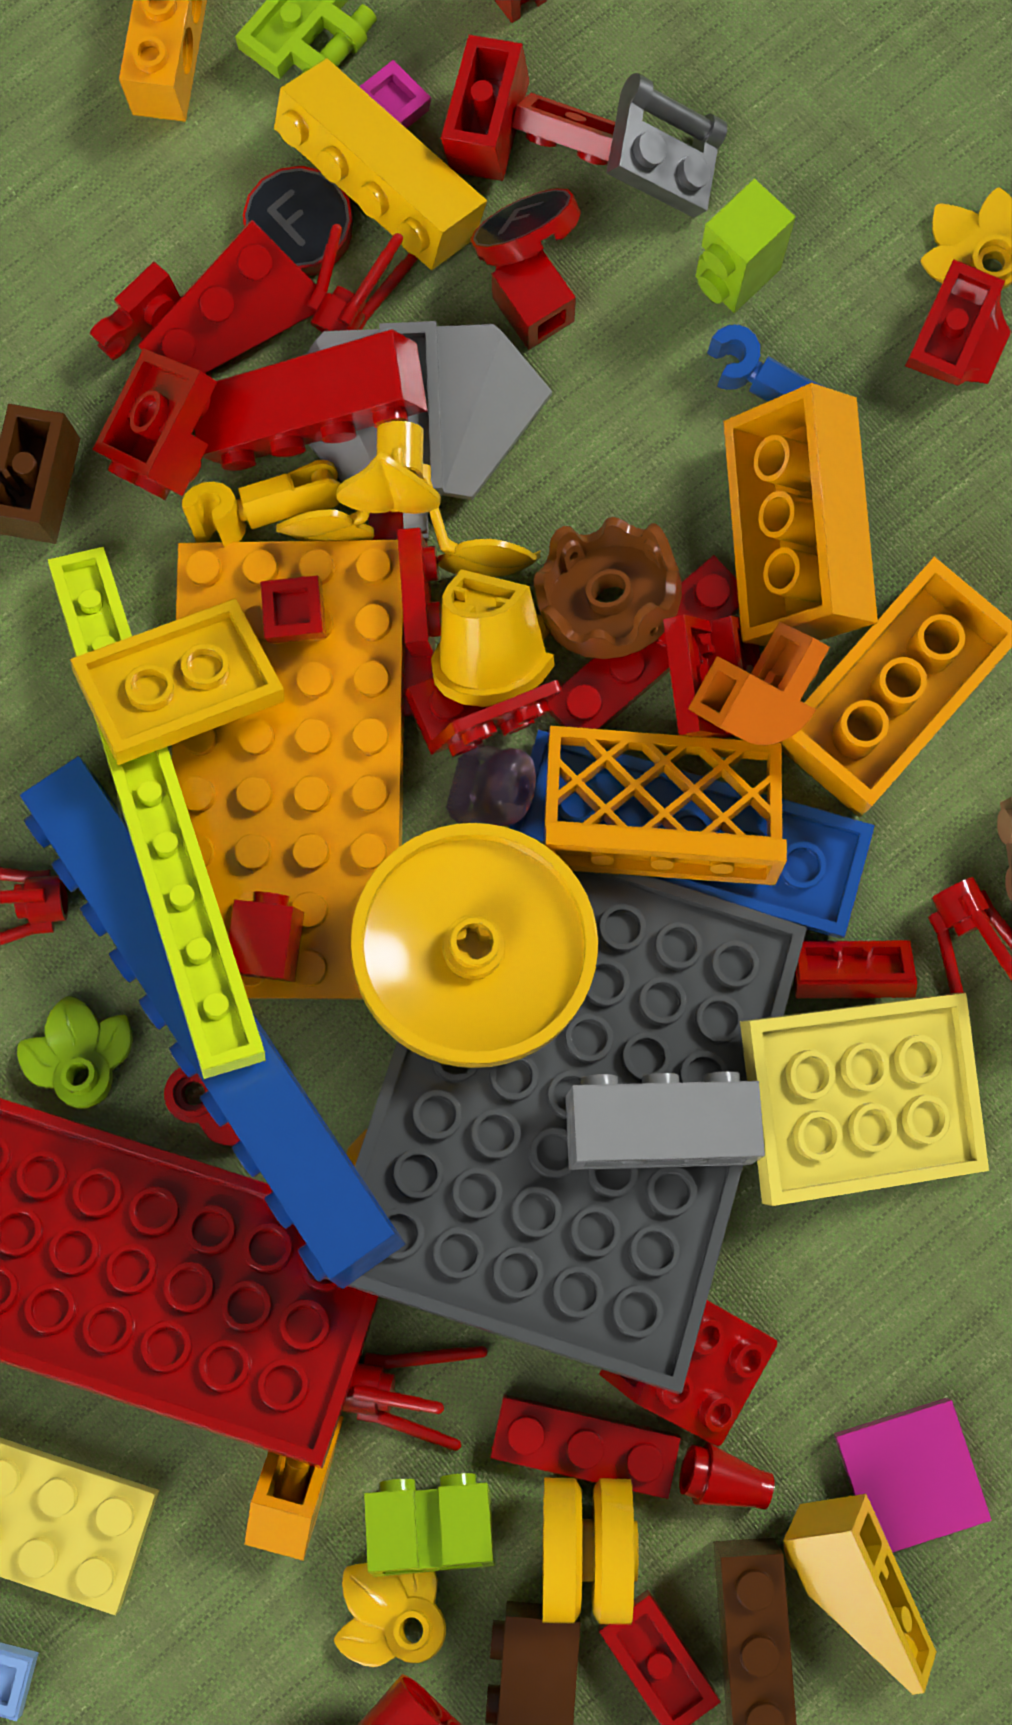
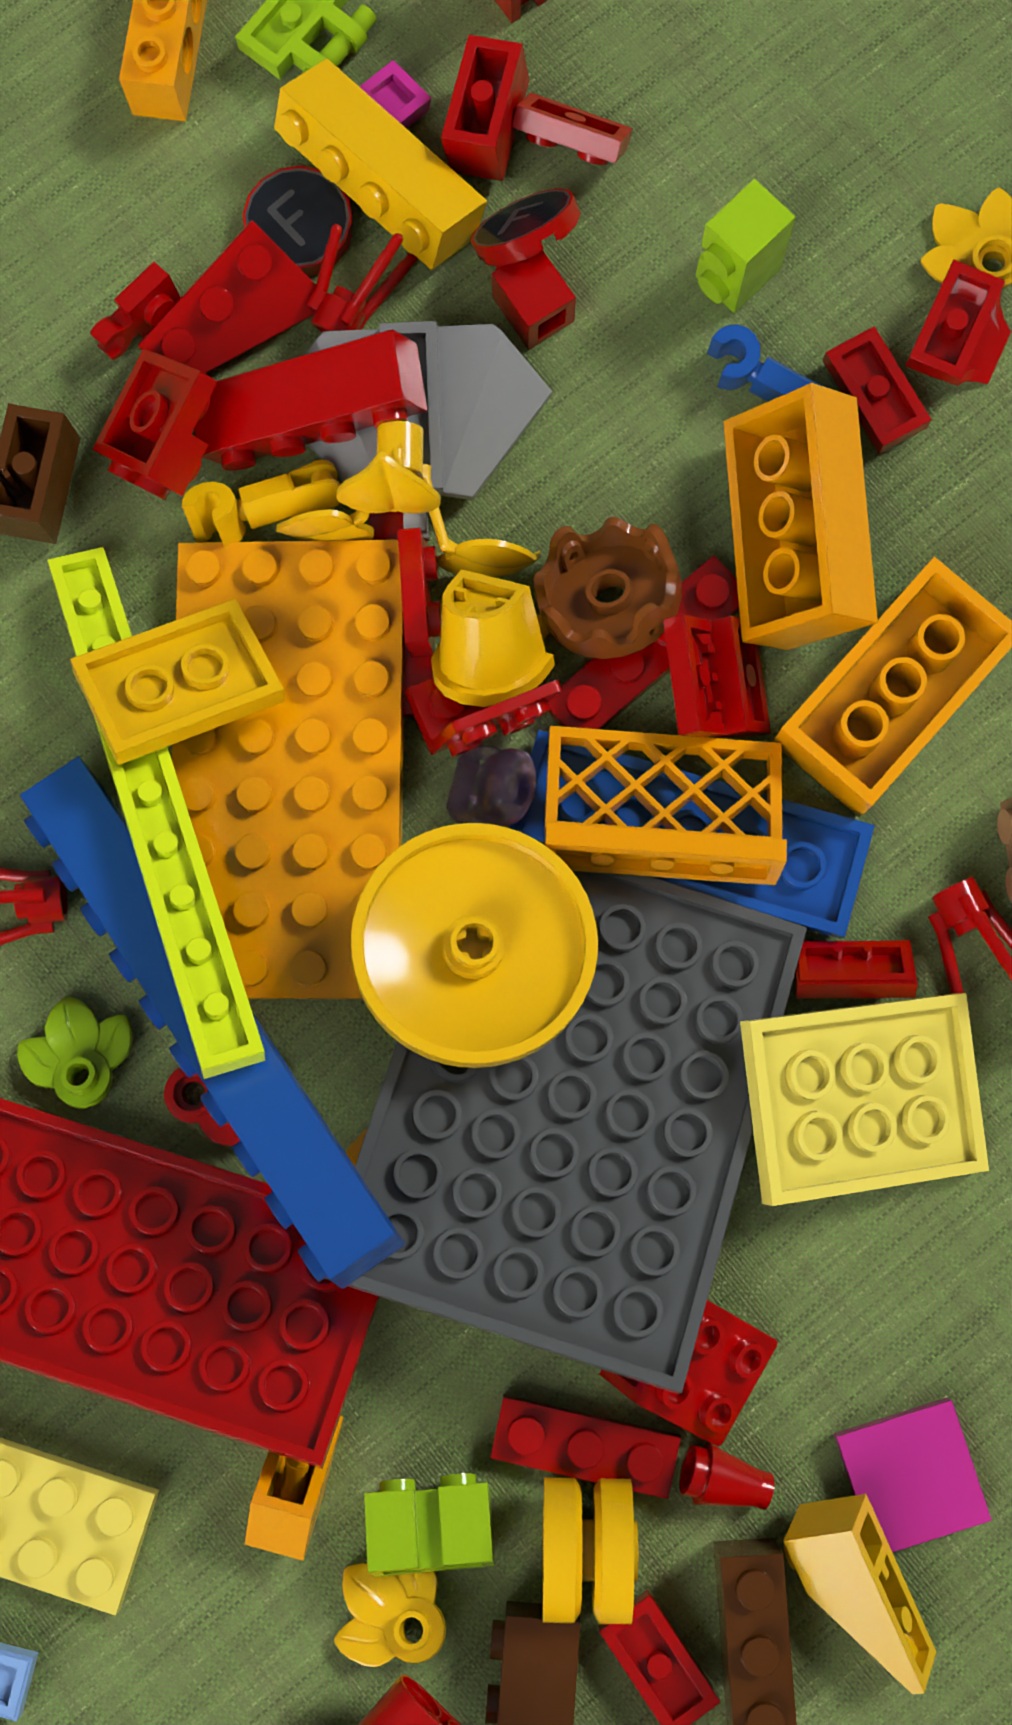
red brick [229,891,305,982] -> none
red plate [260,575,326,644] -> none
red plant [342,1346,488,1451] -> none
light grey brick [565,1072,765,1170] -> none
flat silver plate [606,73,727,218] -> none
orange brick [688,622,830,745] -> none
none -> red plate [823,326,932,454]

